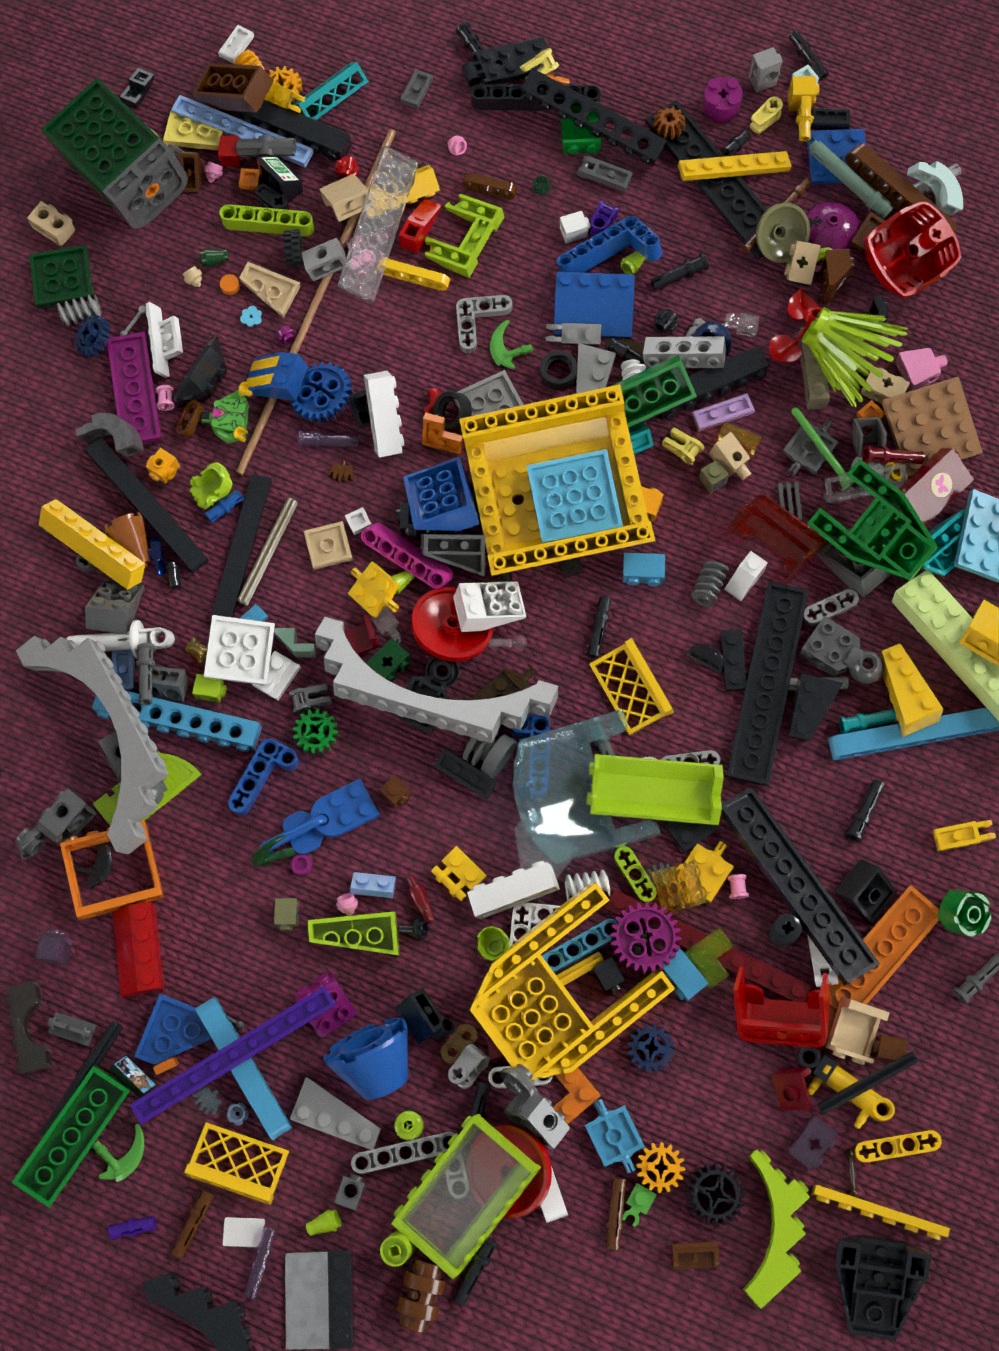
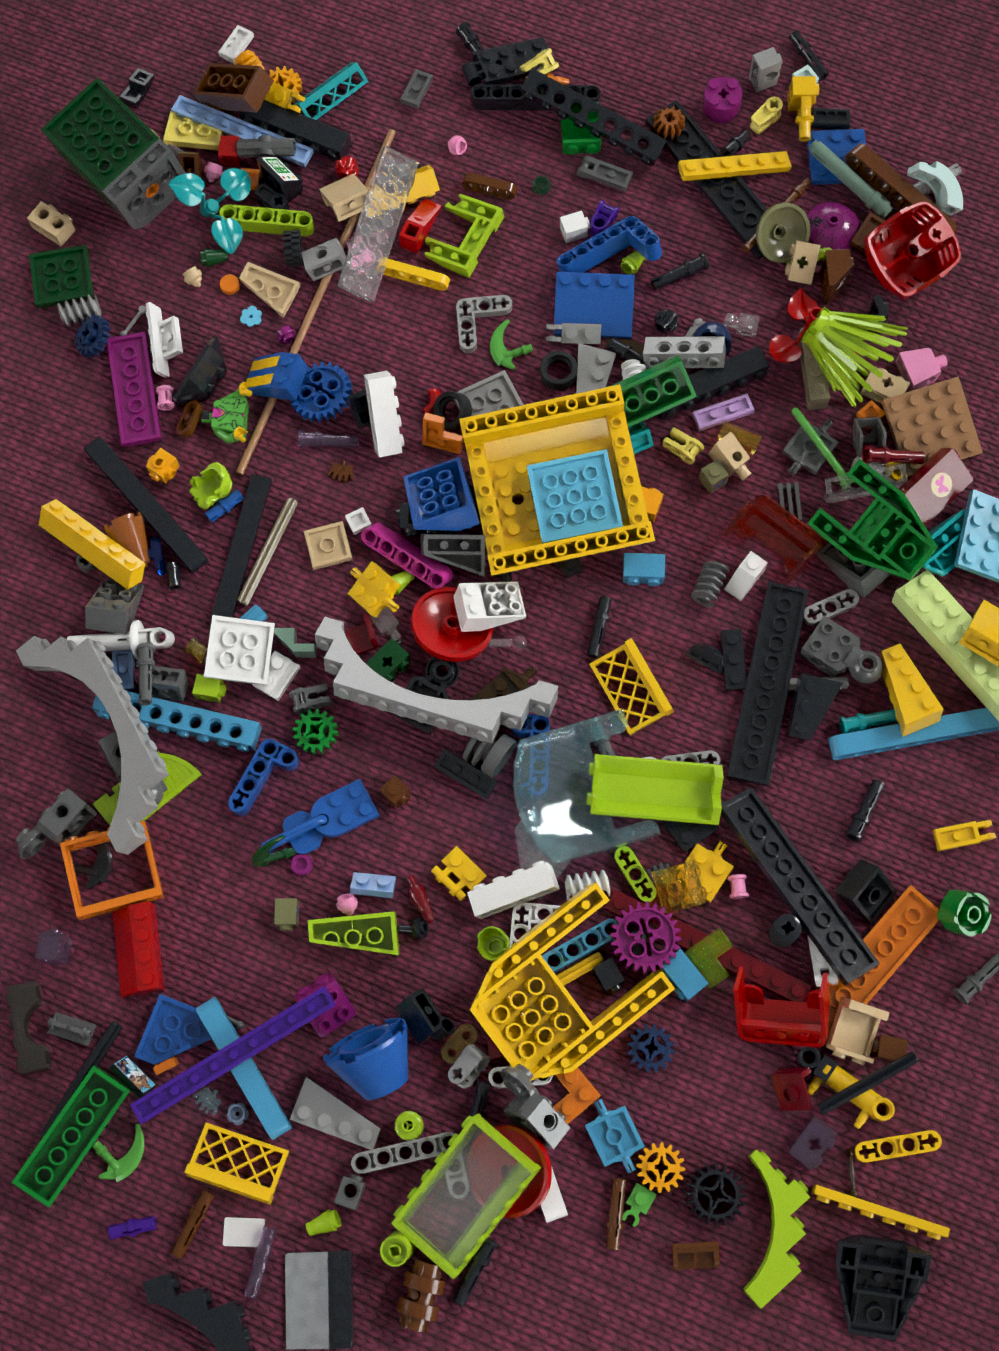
flat silver arch [76,413,144,457] -> none
none -> teal plant [168,168,251,254]

